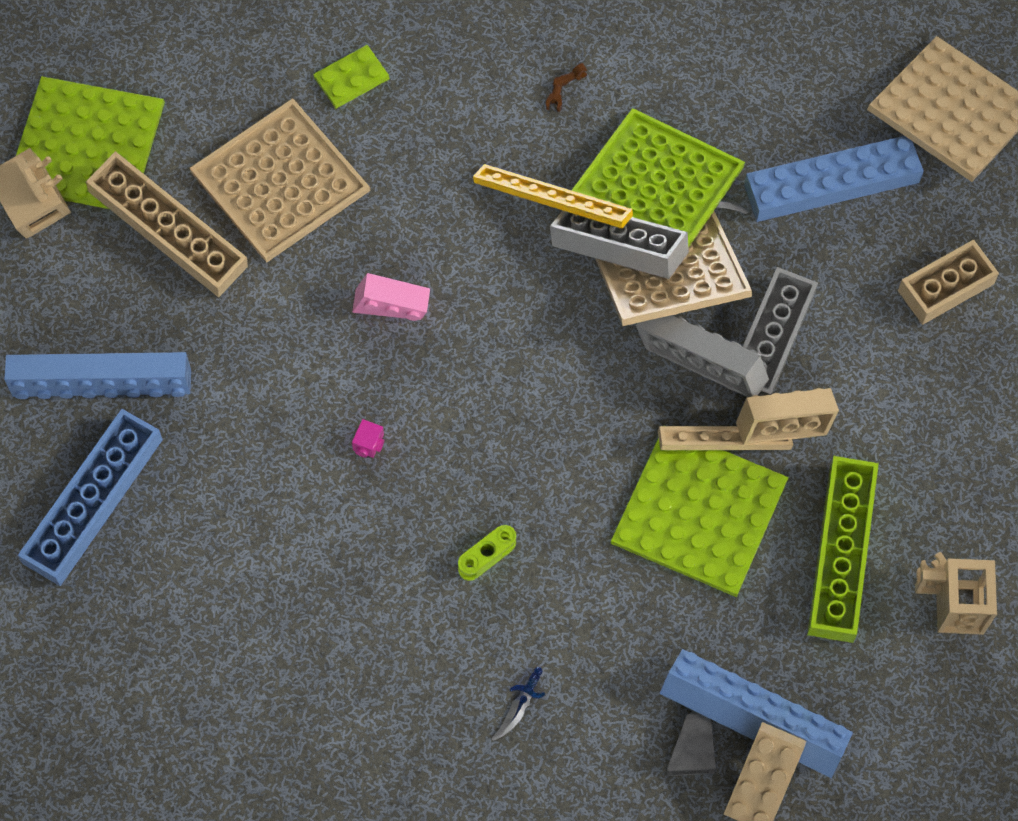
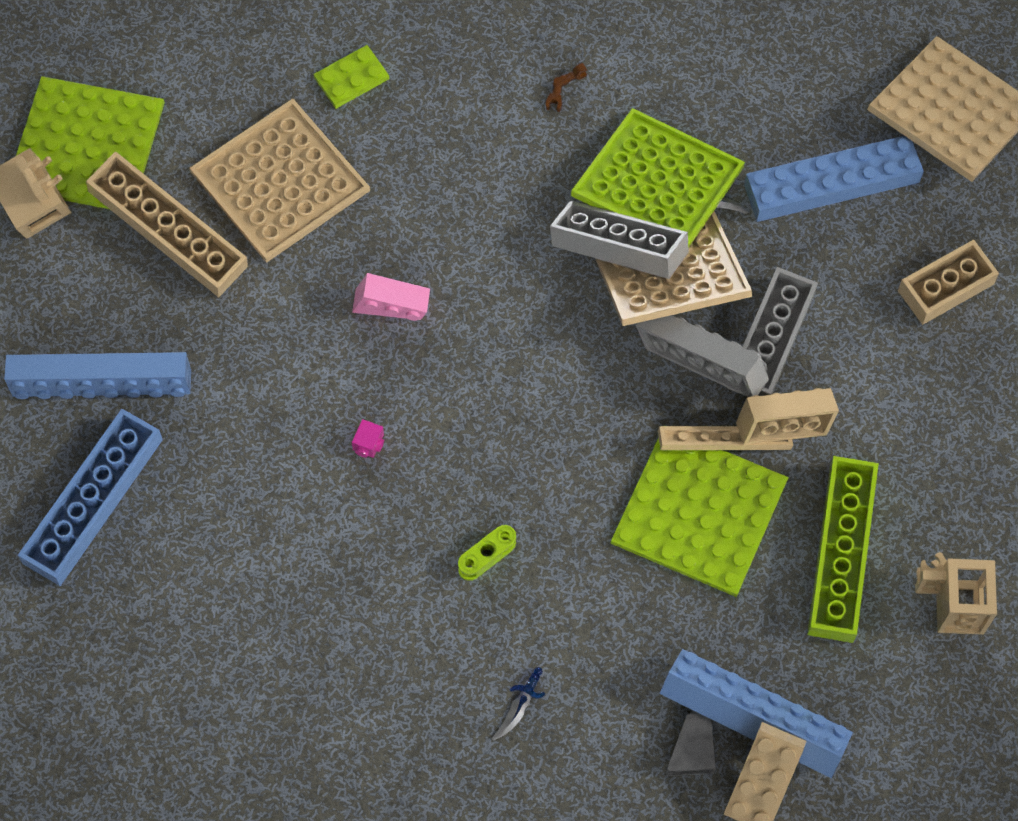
yellow plate [473,164,633,229] -> none

